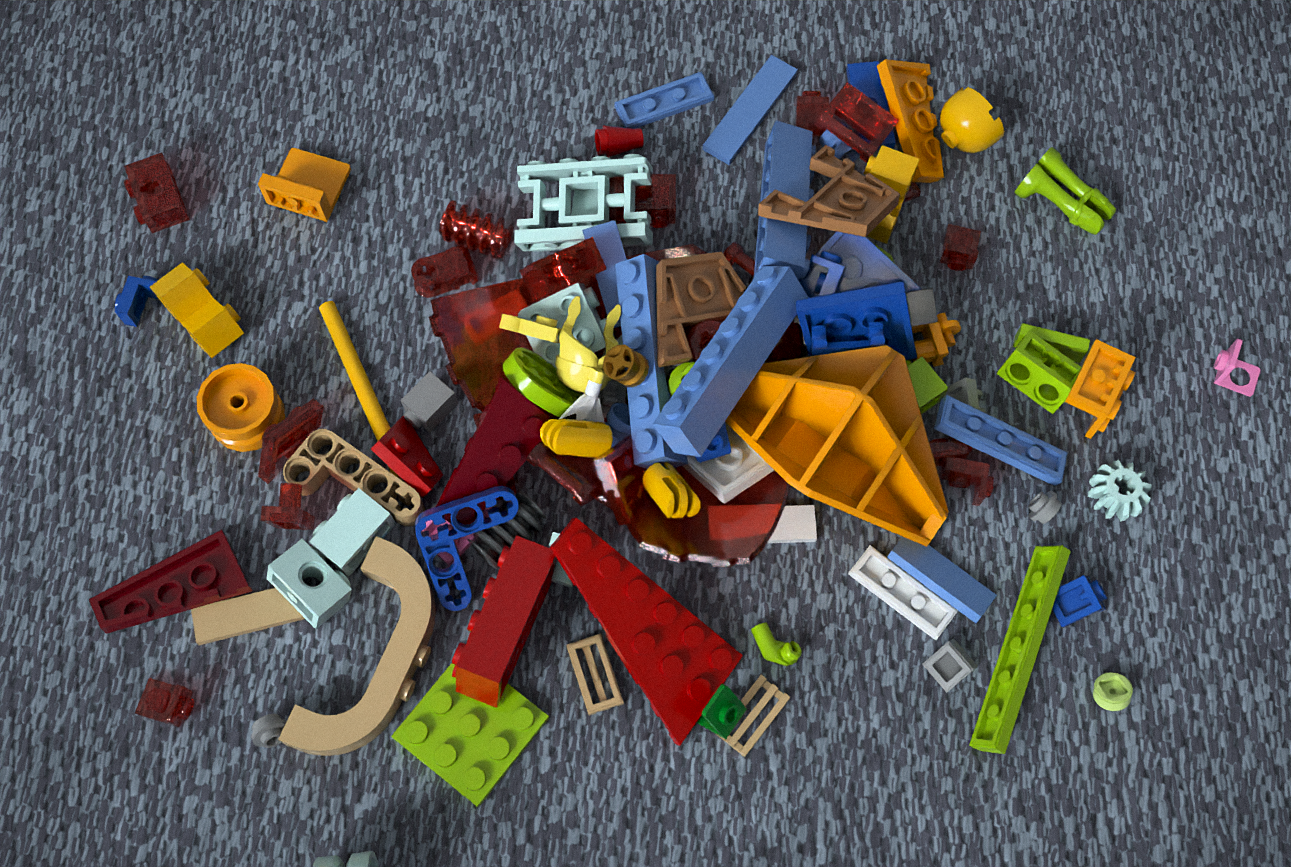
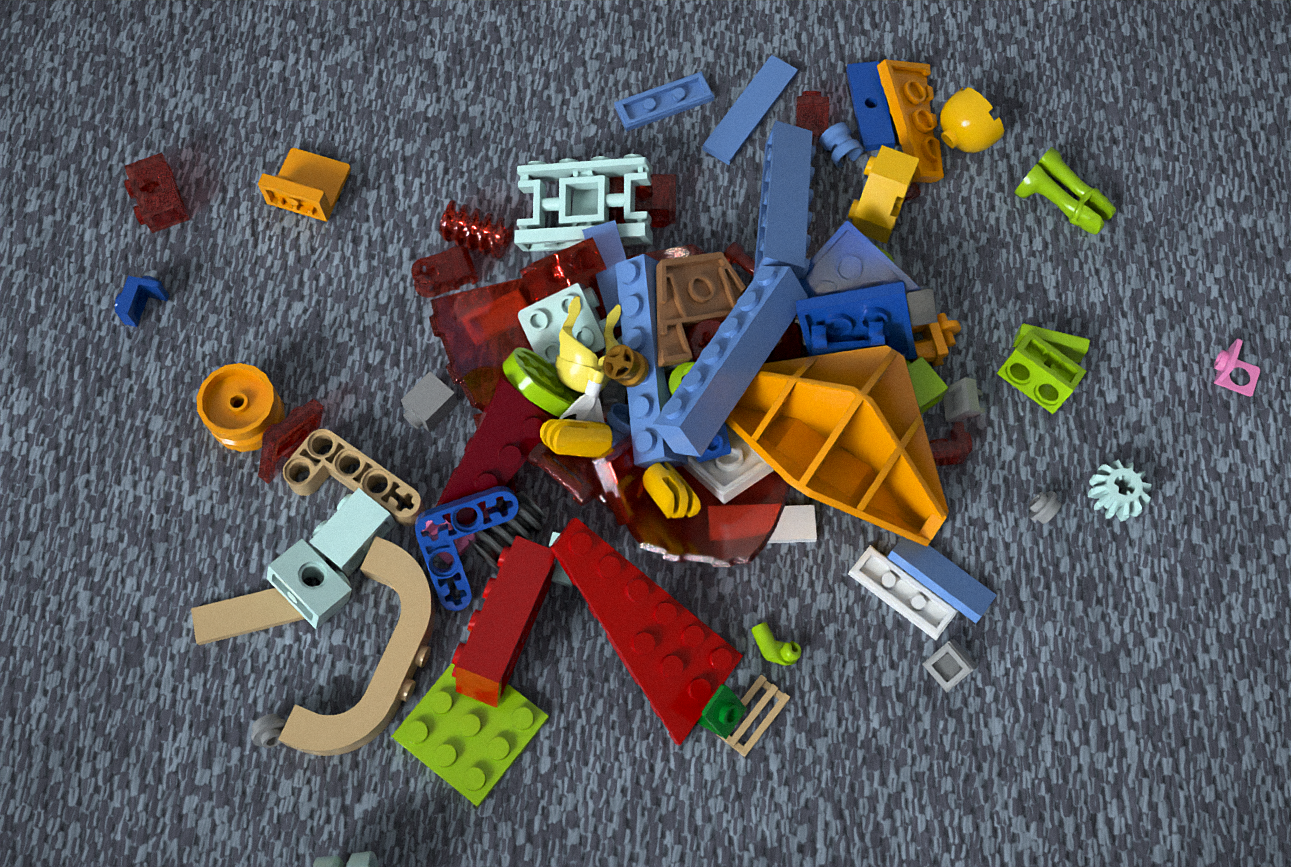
dark red wing [89,529,253,634] -> none
clear red bracket [135,678,194,727] -> none
yellow brick [150,262,244,358] -> none
clear red tile [260,483,315,530] -> none
yellow piece [319,301,402,480] -> none
red wing [371,416,443,498] -> none
light yellow plate [499,314,562,343] -> none
tan tile [566,633,624,716] -> none
red cone [595,125,644,157] -> none
medium nougat wing [758,145,900,237] -> none
blue bracket [810,250,846,297] -> none
clear red plate [814,82,899,163] -> none
medium blue tile [934,395,1068,486] -> none
clear red bracket [940,224,981,271] -> none
clear red bracket [940,456,994,506] -> none
lime tile [969,545,1071,754] -> none
blue bracket [1052,575,1108,628] -> none
light orange bracket [1065,339,1136,439] -> none
yellowish green tile [1093,672,1133,711] -> none

